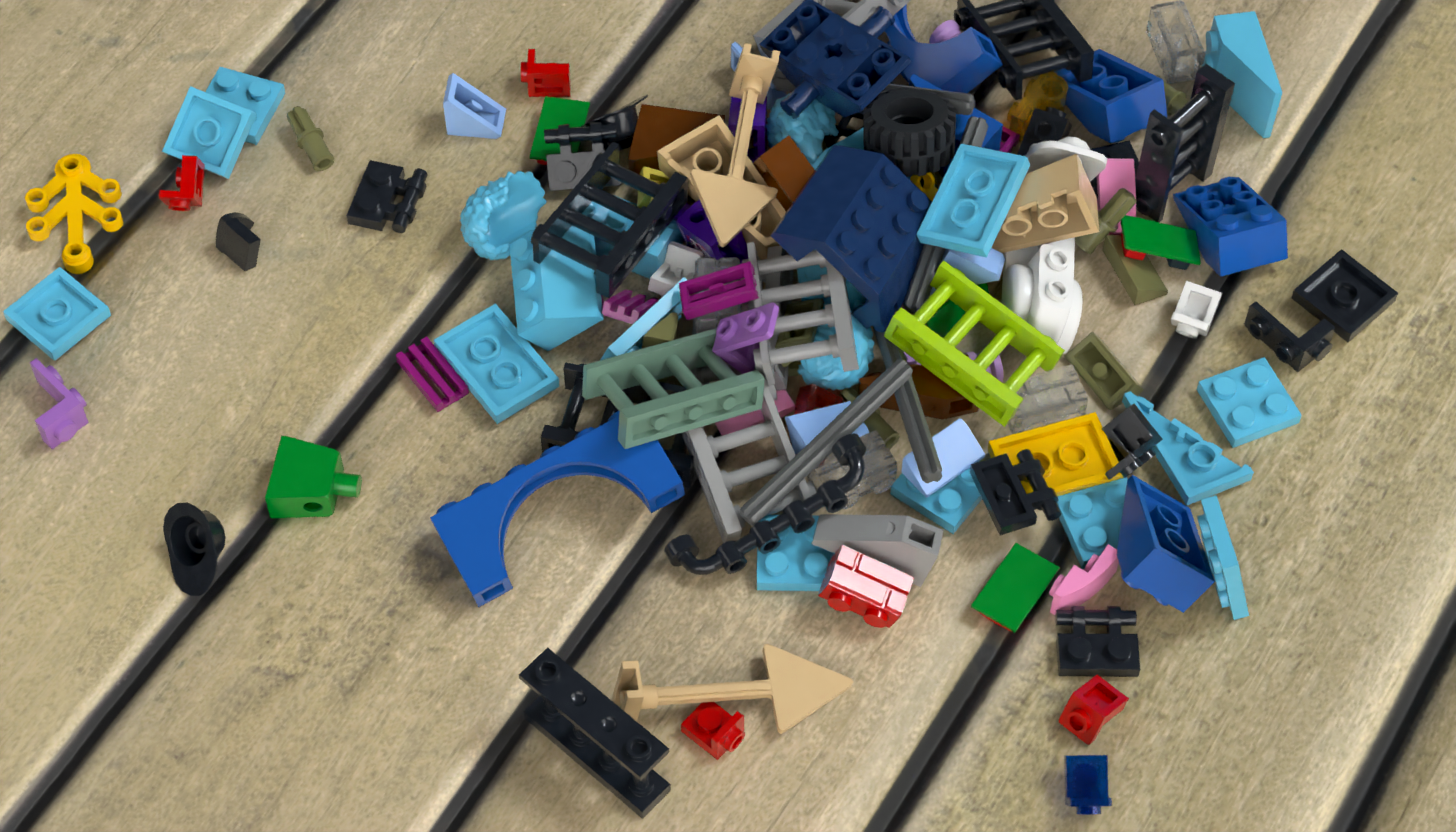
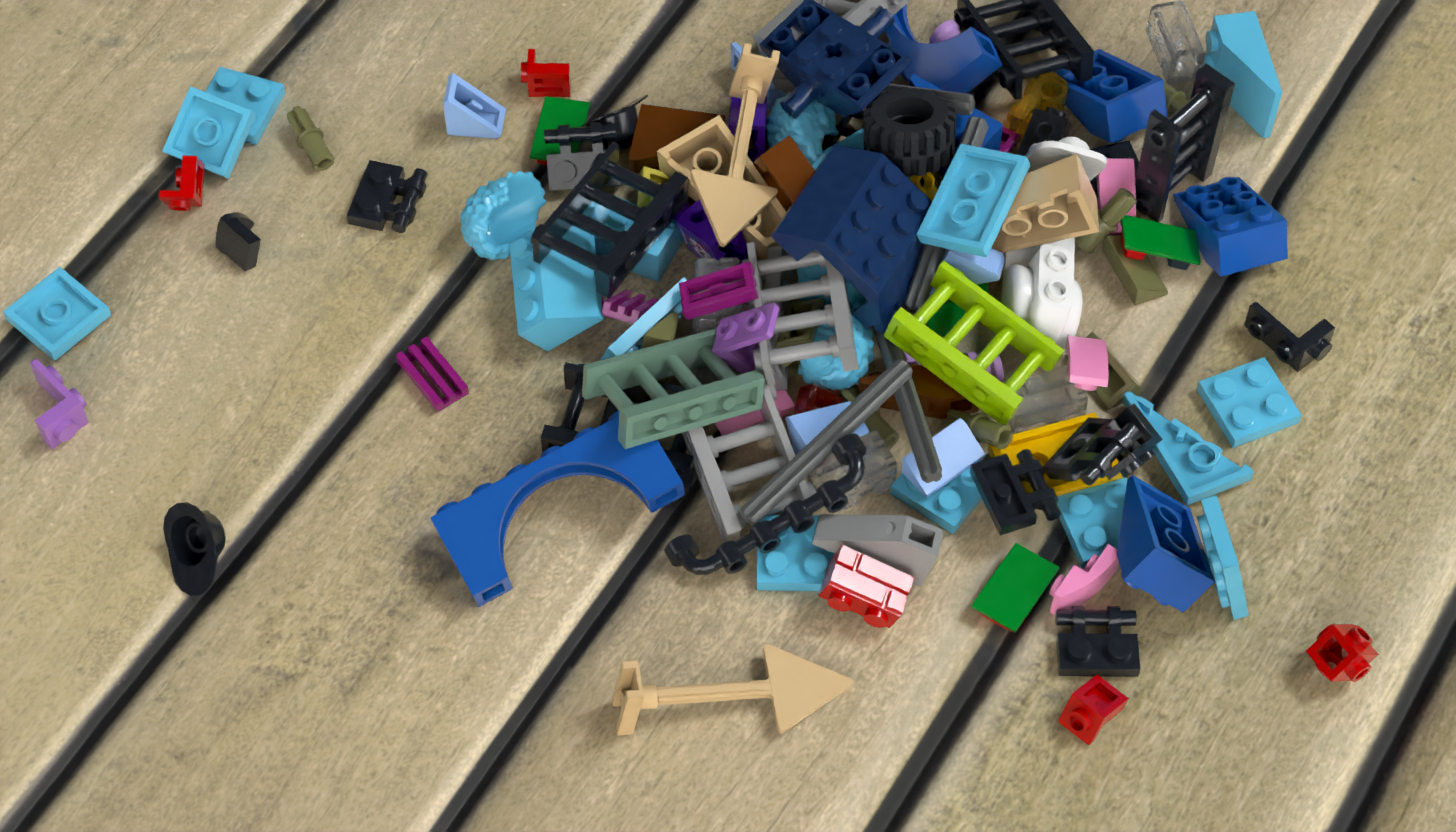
yellow plant [25,154,123,274] -> none
green torso [265,435,362,518] -> none
medium azure plate [434,303,560,424] -> none
black fence [519,647,671,819] -> none
white bracket [648,241,704,297] -> none
red bracket [681,702,745,760] -> none
clear blue bracket [1064,755,1112,815] -> none
white bracket [1171,281,1222,338] -> none
black plate [1291,249,1398,343] -> none
none -> olive axle [944,409,1013,449]
none -> black plate [1043,417,1139,486]
none -> bright pink slope [1065,335,1109,391]
none -> red brick [1306,624,1379,682]

